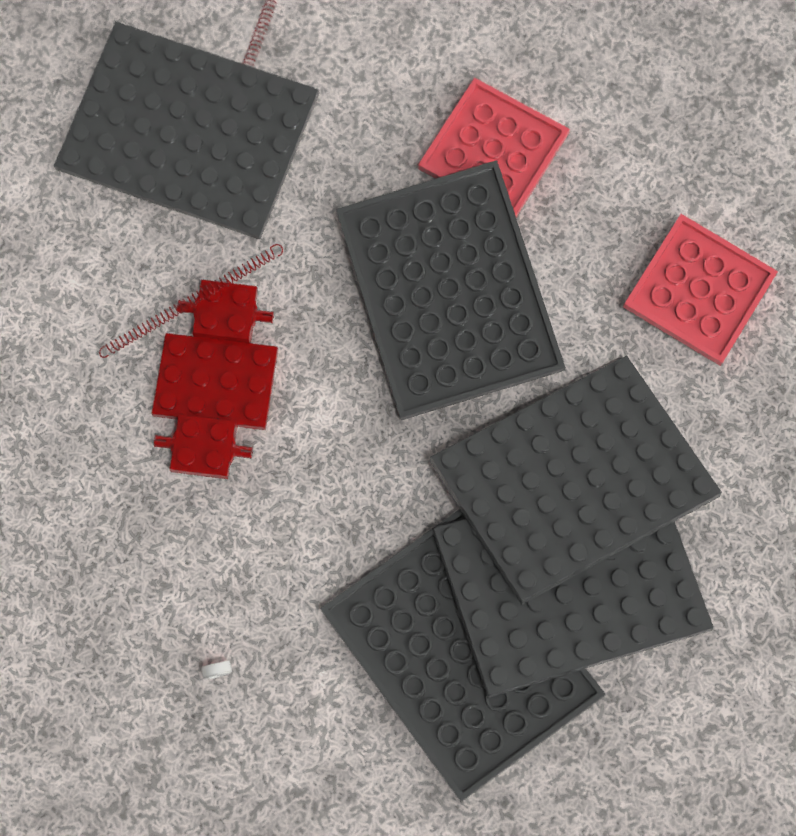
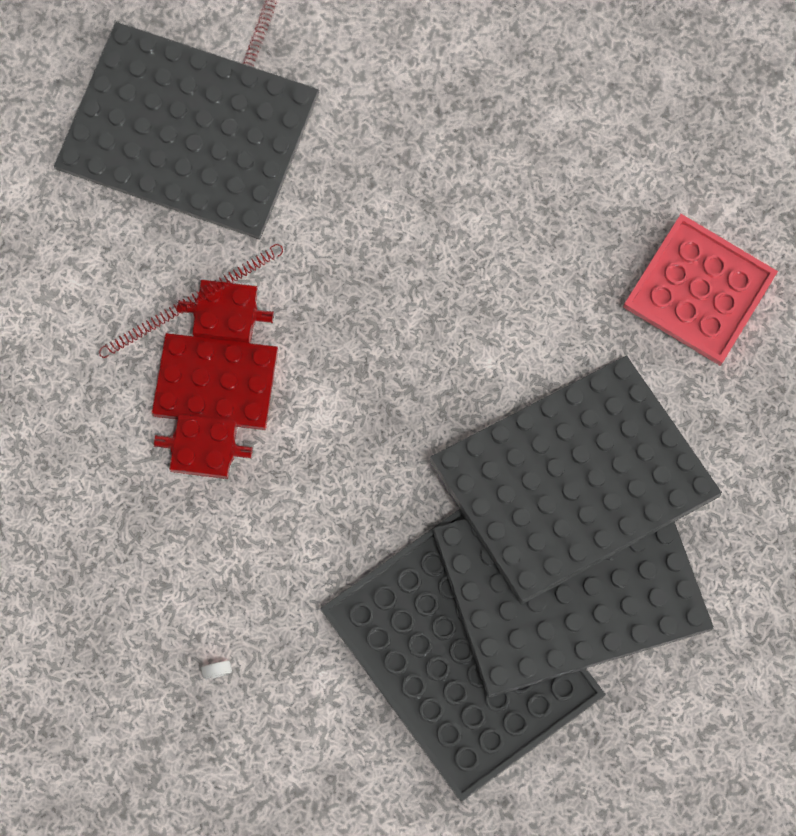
dark grey plate [336,160,566,421] -> none
coral plate [418,77,570,218] -> none

